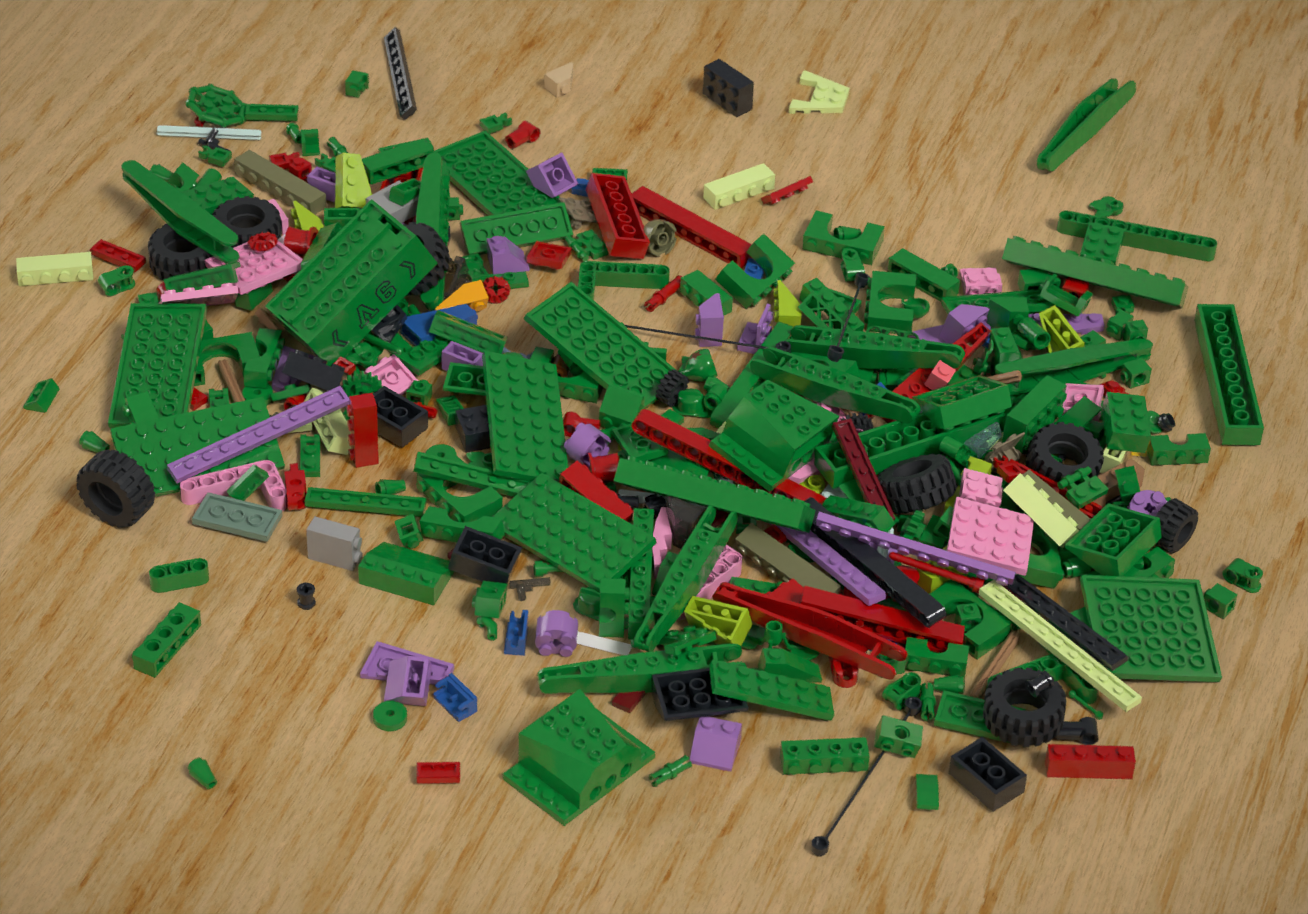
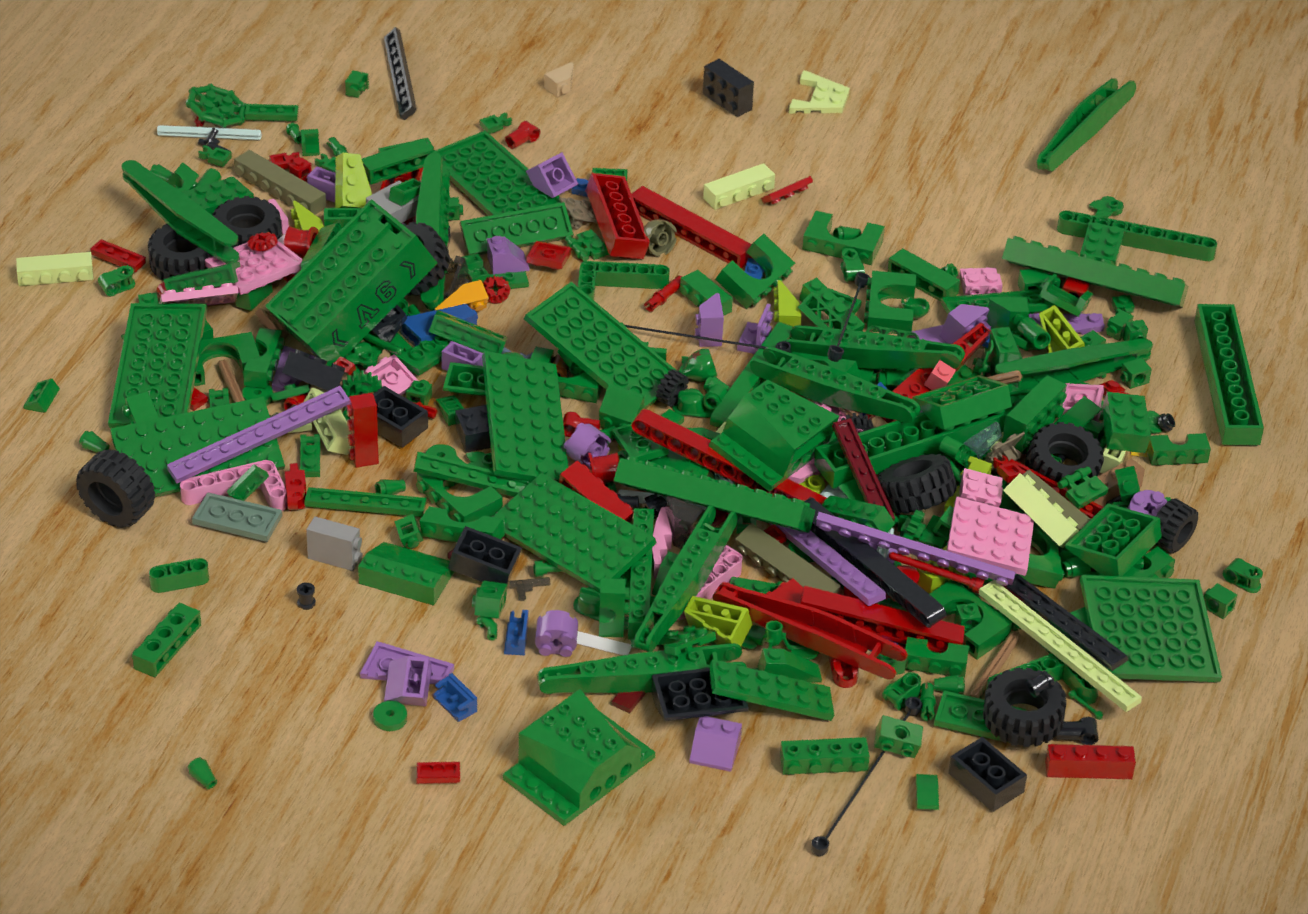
green pin [649,755,692,787] -> none

